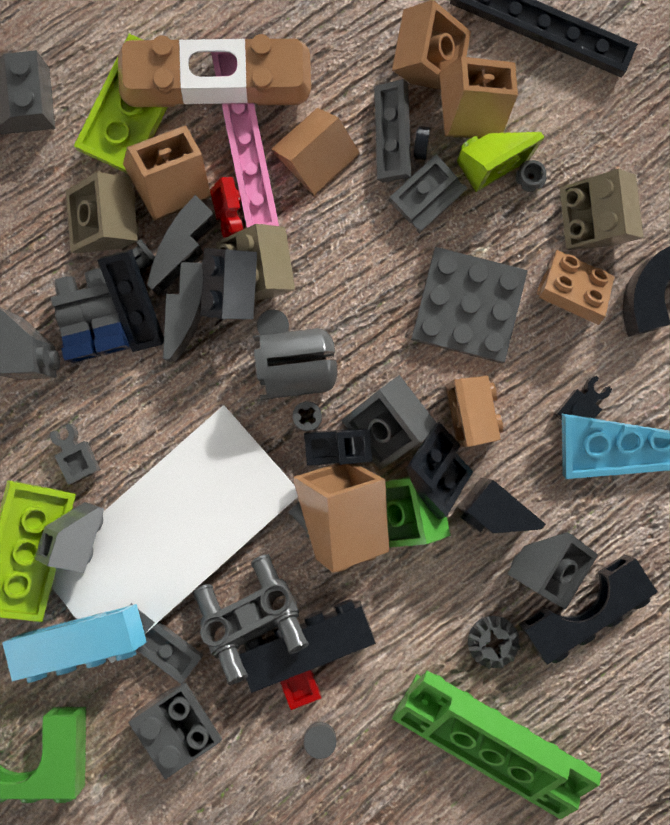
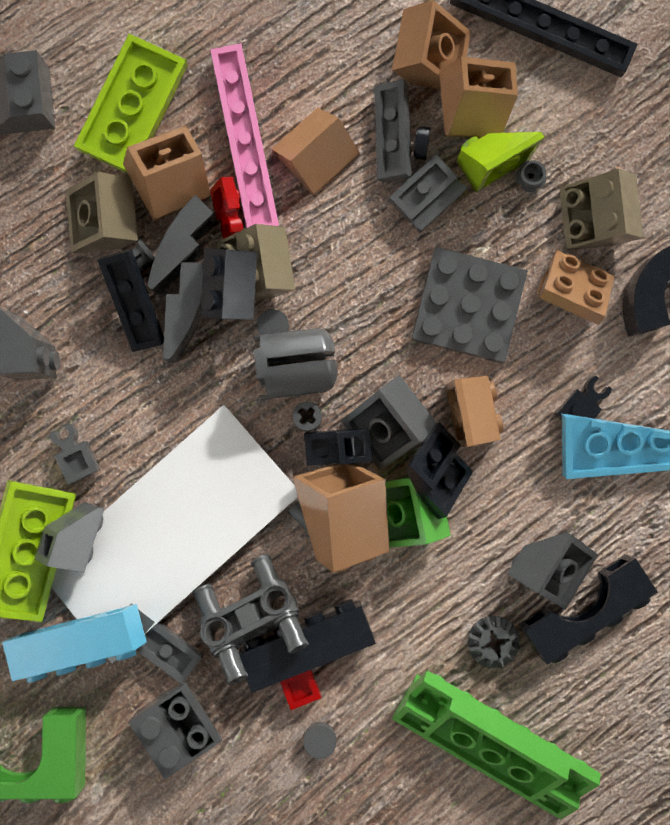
dark grey hips [51,268,131,363] -> none
medium nougat piece [118,34,311,107] -> none
black slope [457,478,546,534] -> none

